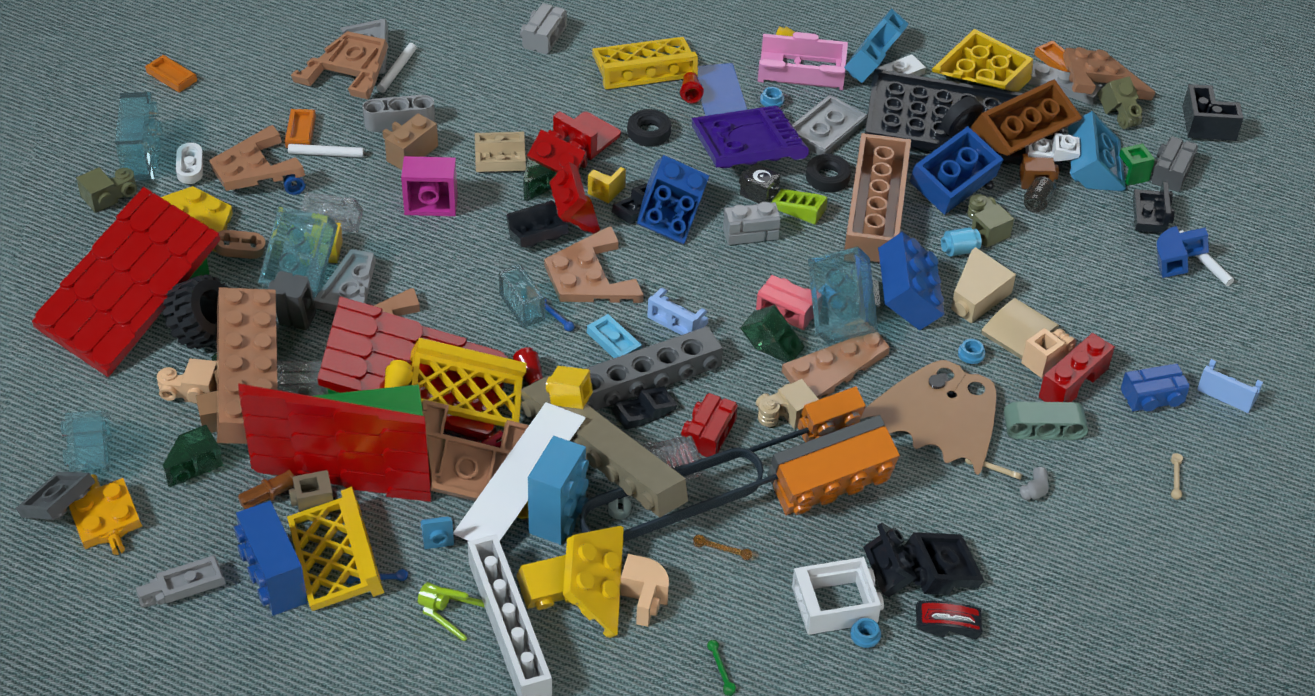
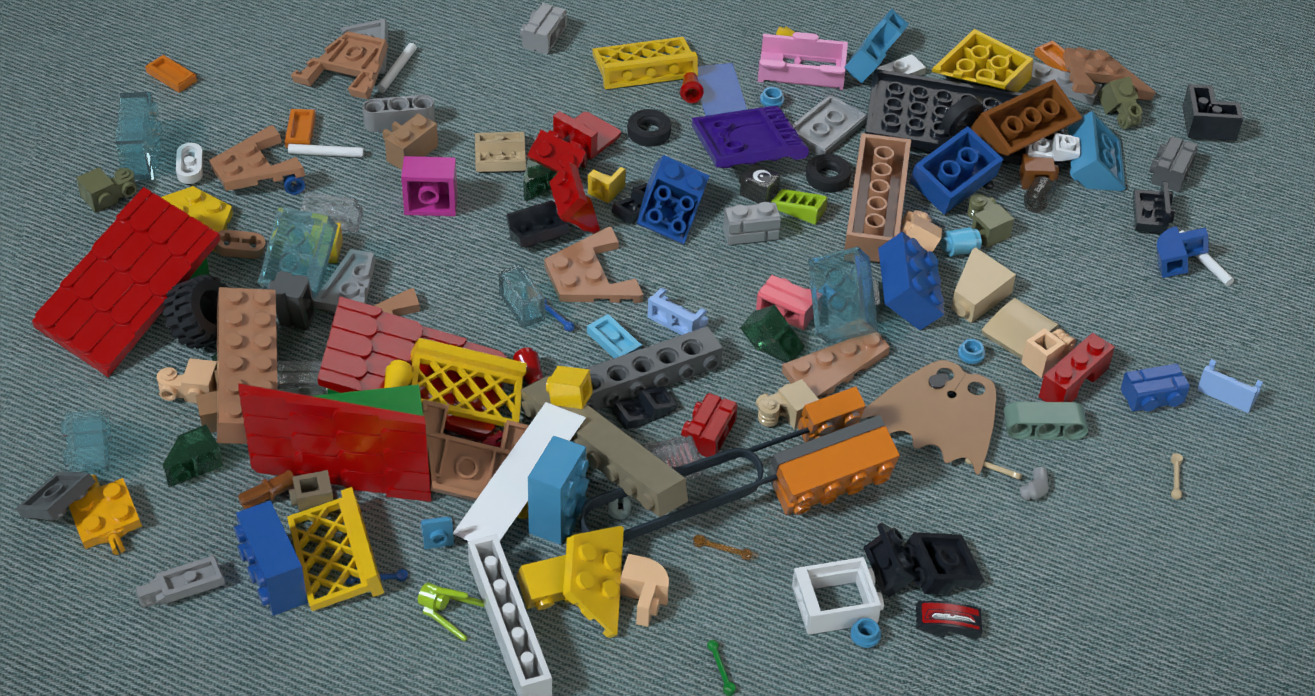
green panel [1119,143,1155,186] -> none
none -> light nougat brick [900,210,942,252]

